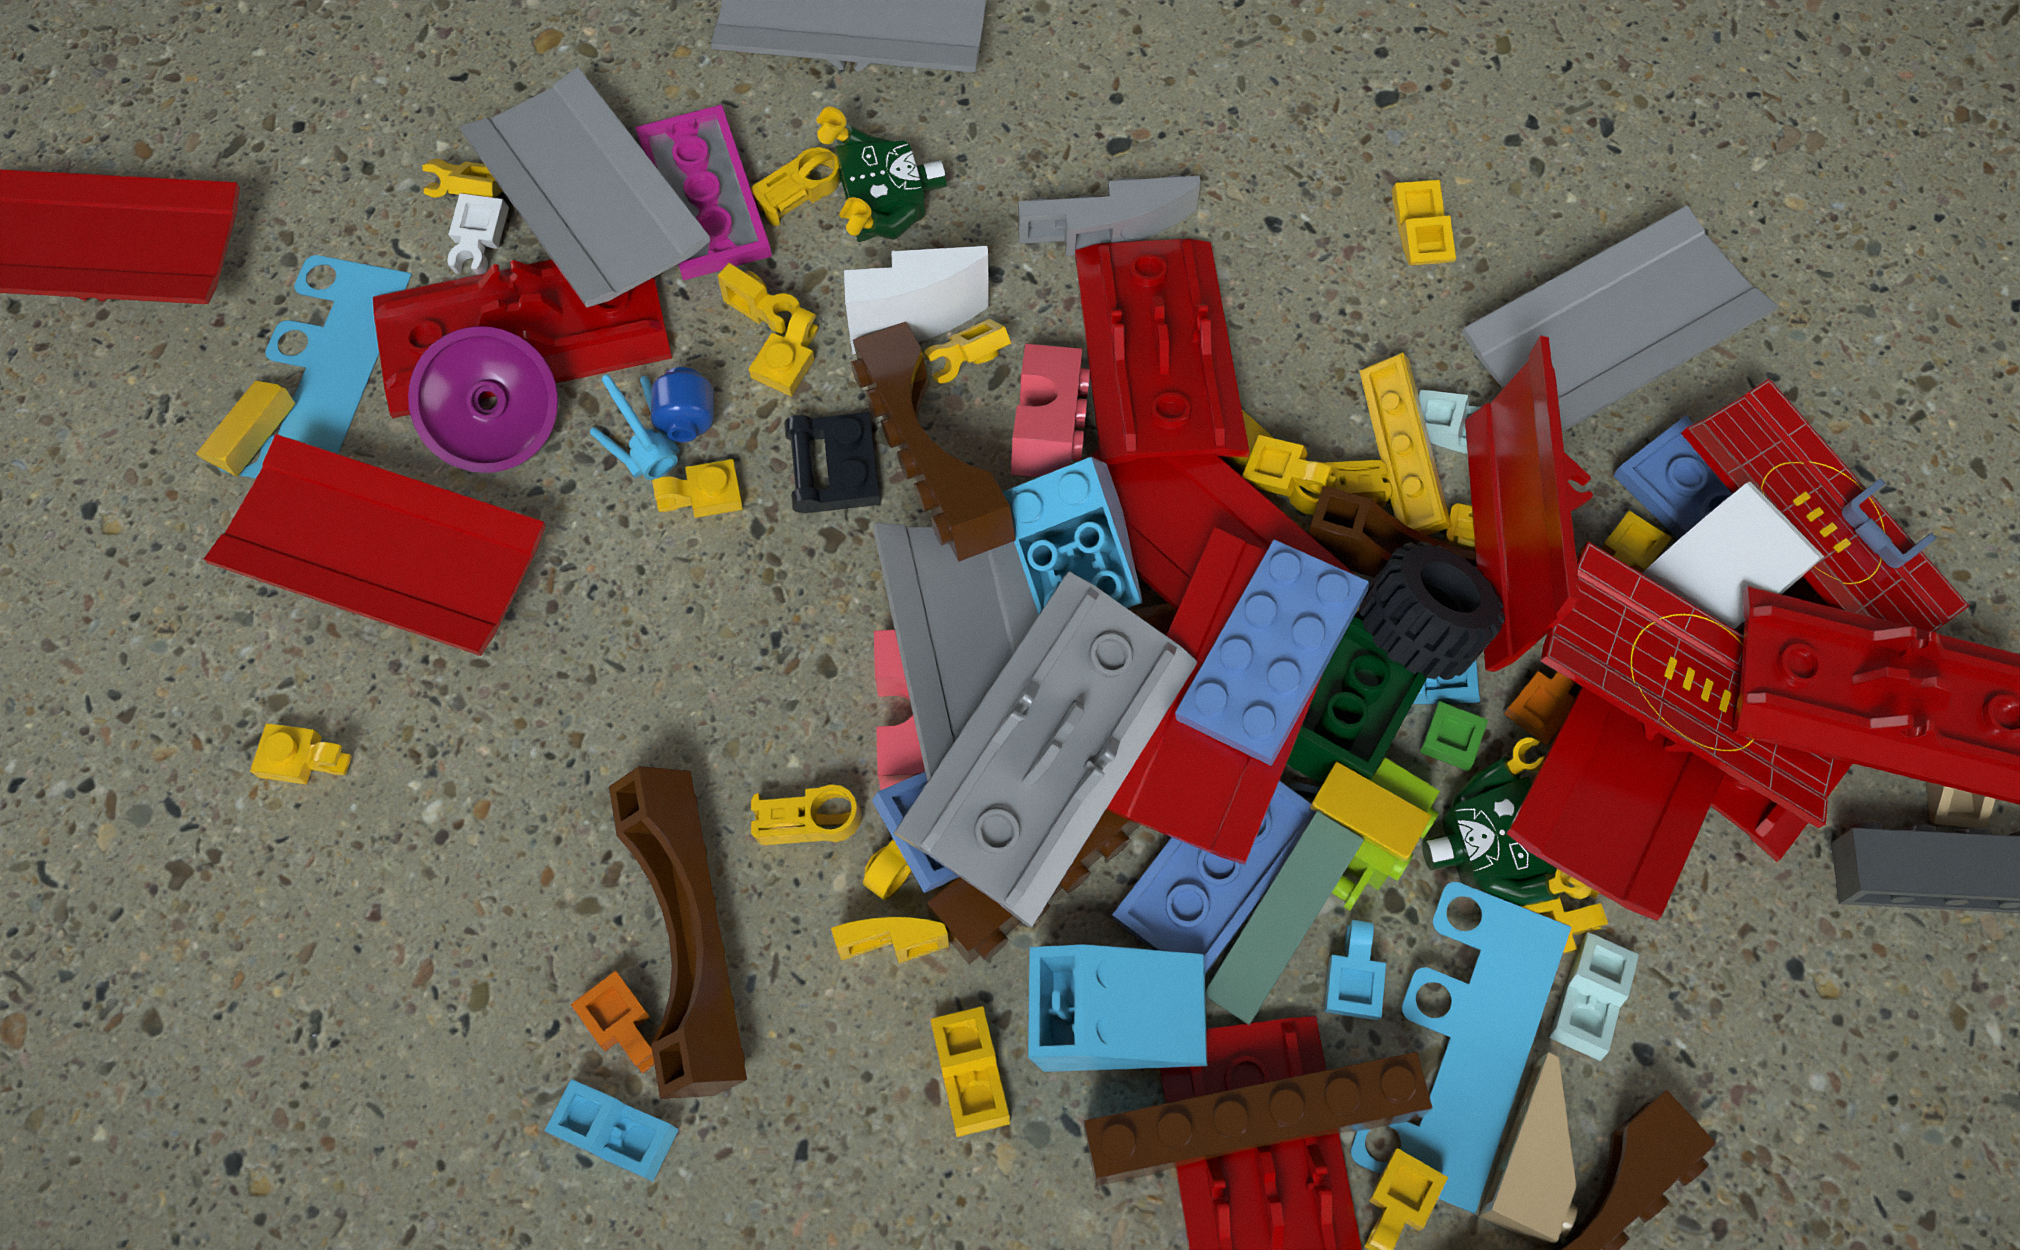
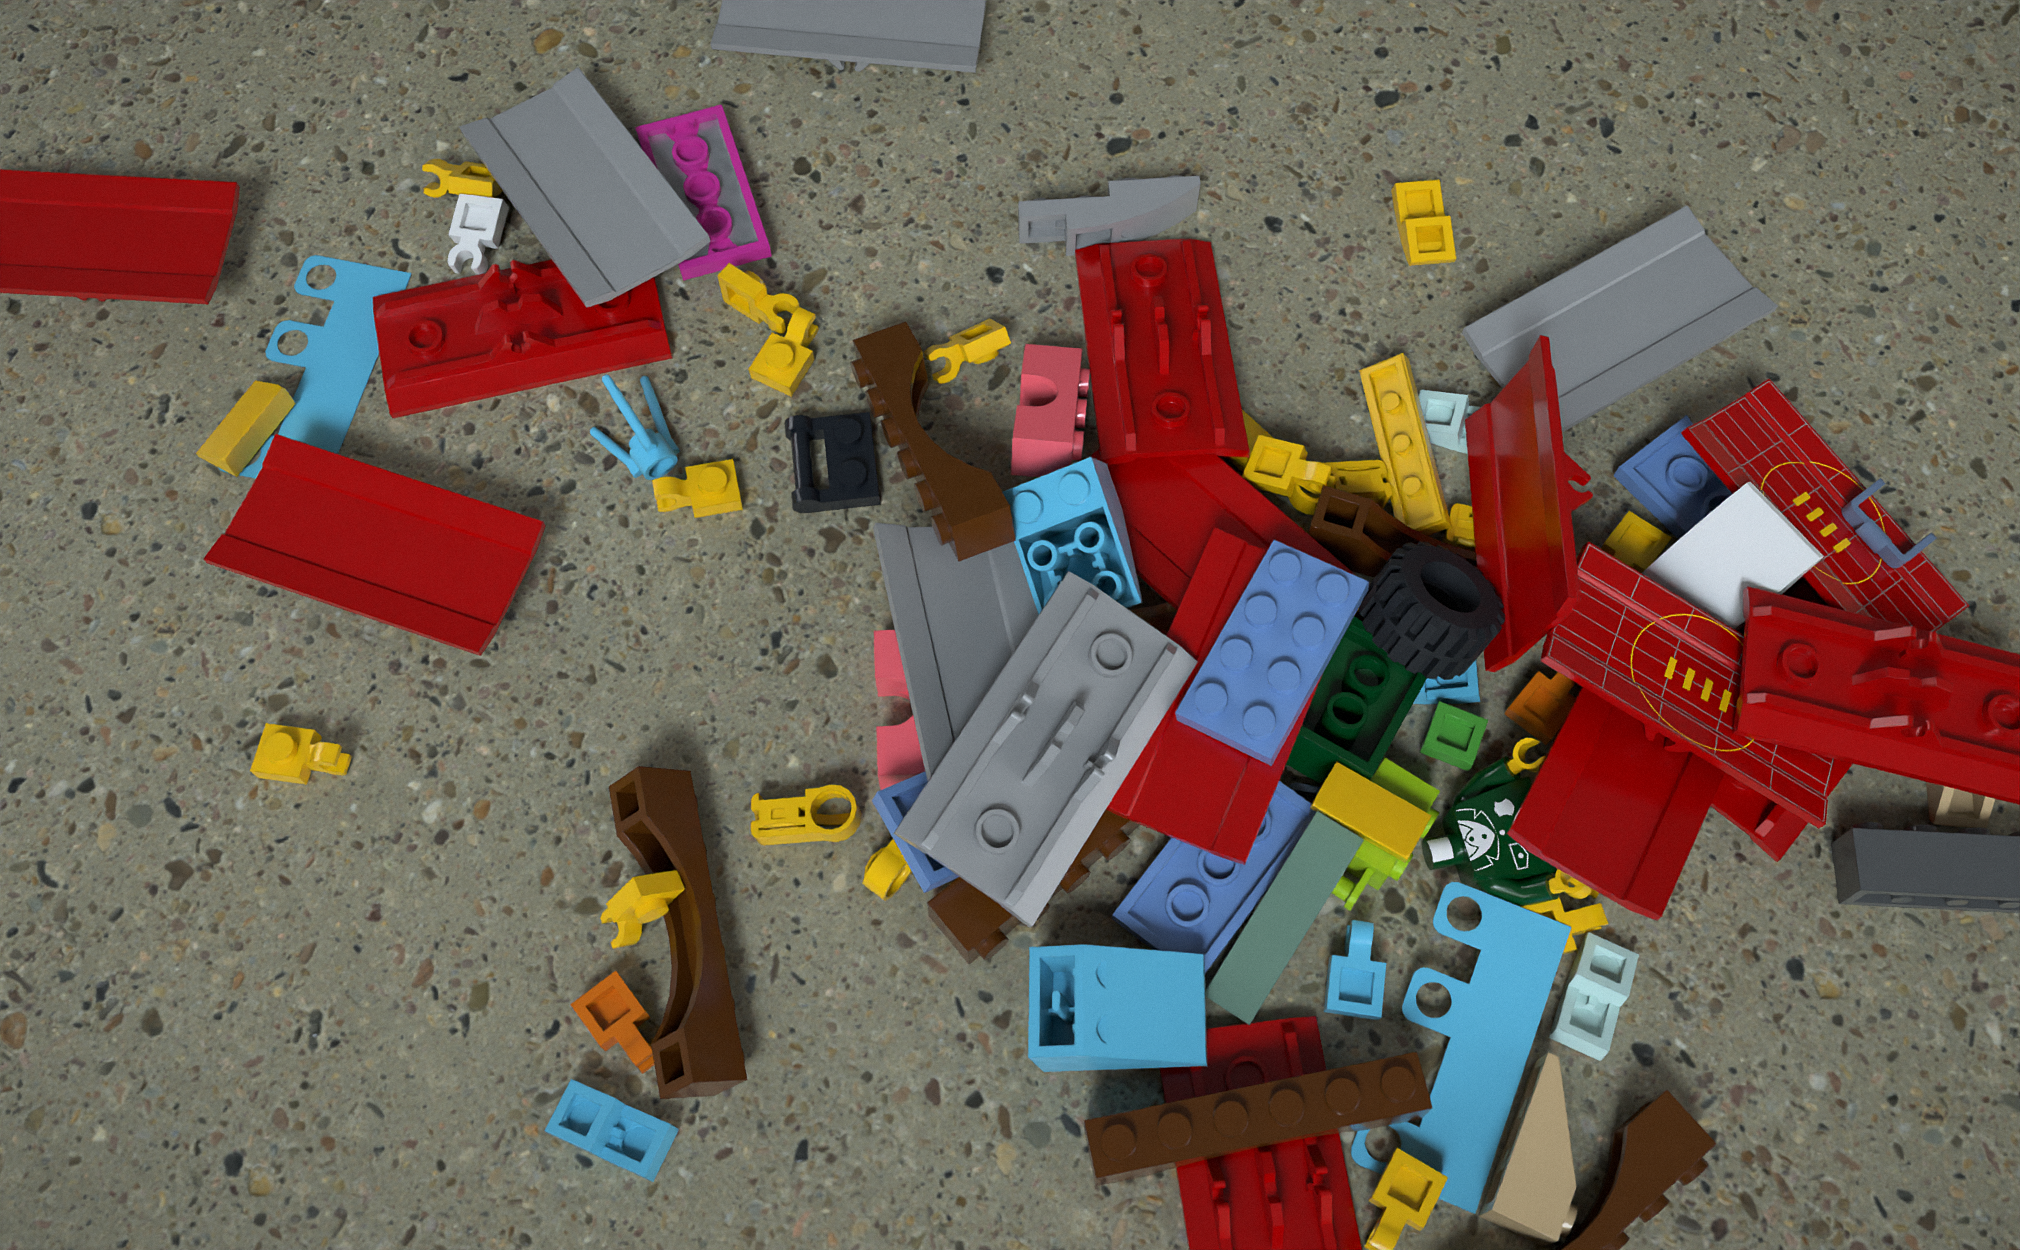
magenta dish [408,327,559,473] -> none
blue head [651,367,714,442] -> none
yellow piece [751,147,841,226] -> none
dark green torso [816,106,947,242] -> none
yellow slope [831,917,949,964] -> none
white slope [844,246,989,354] -> none
yellow slope [930,1006,1010,1137] -> none
none -> yellow plate [600,870,685,949]

